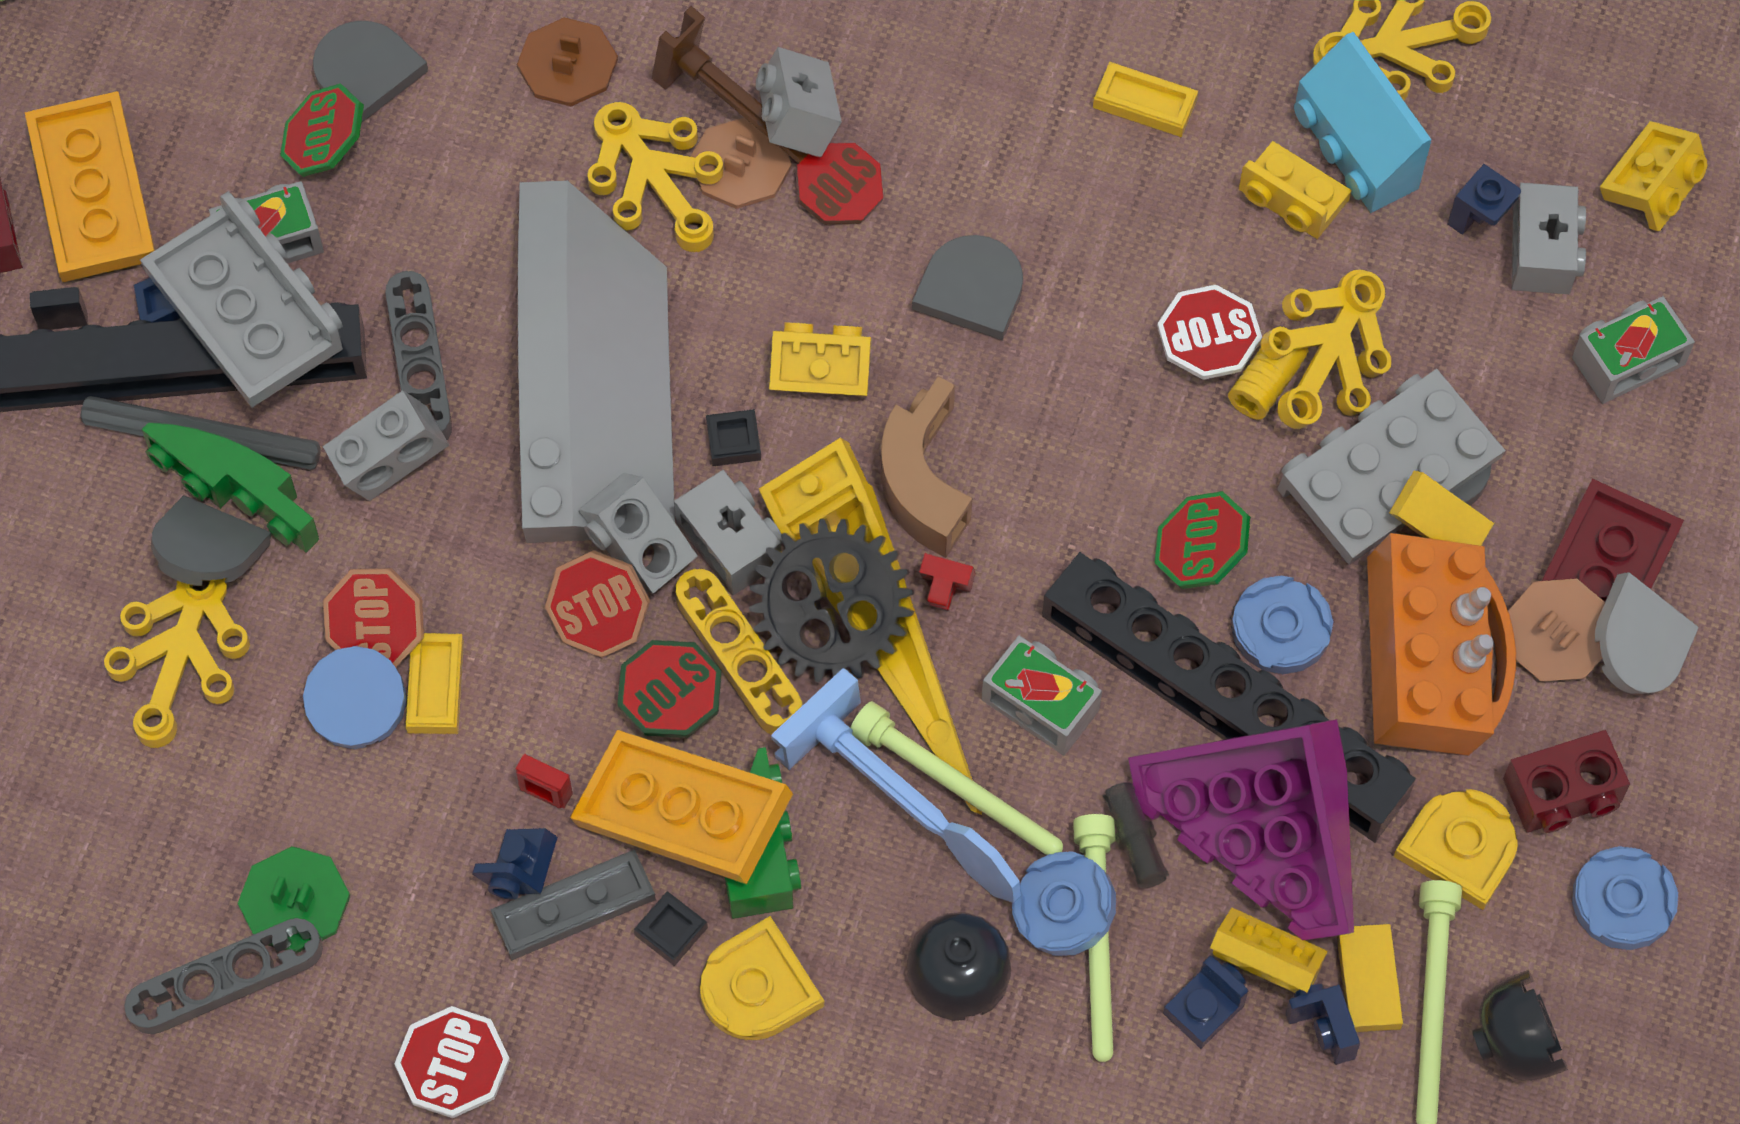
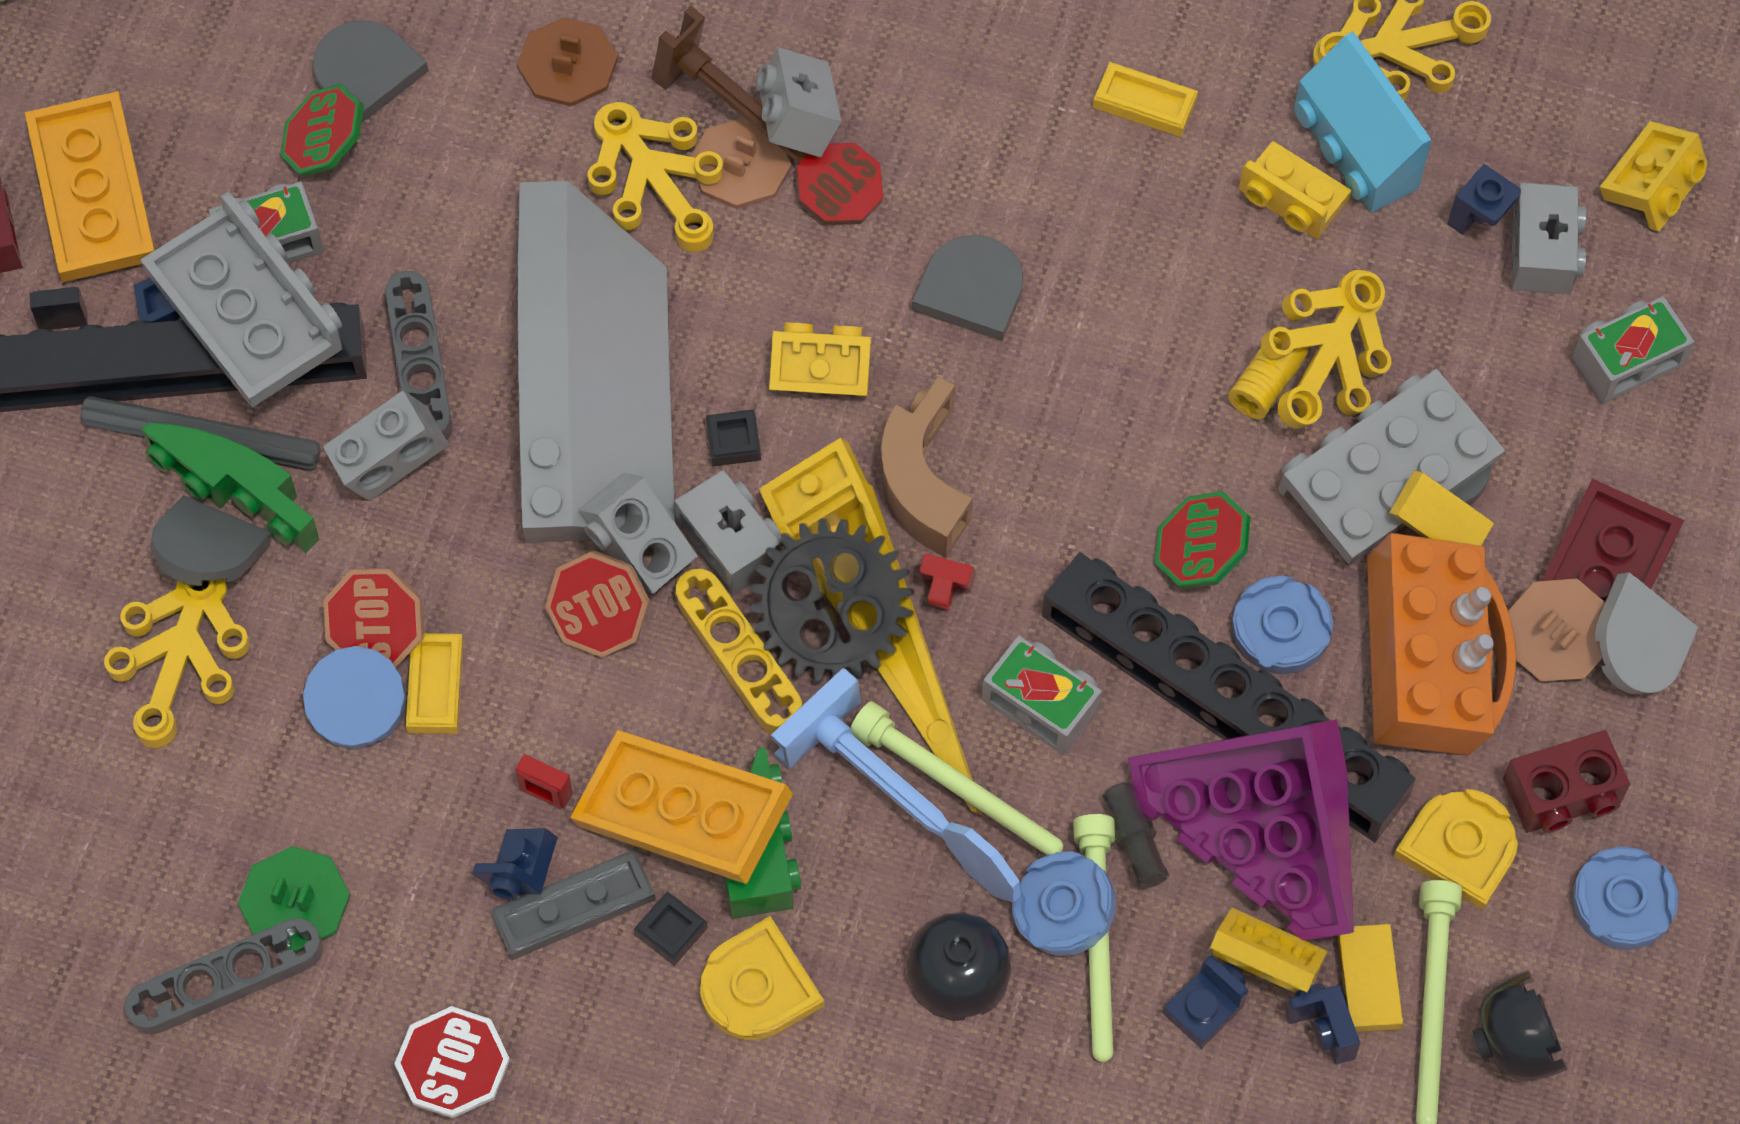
piece [617,640,722,738] -> none
piece [1157,285,1262,380] -> none

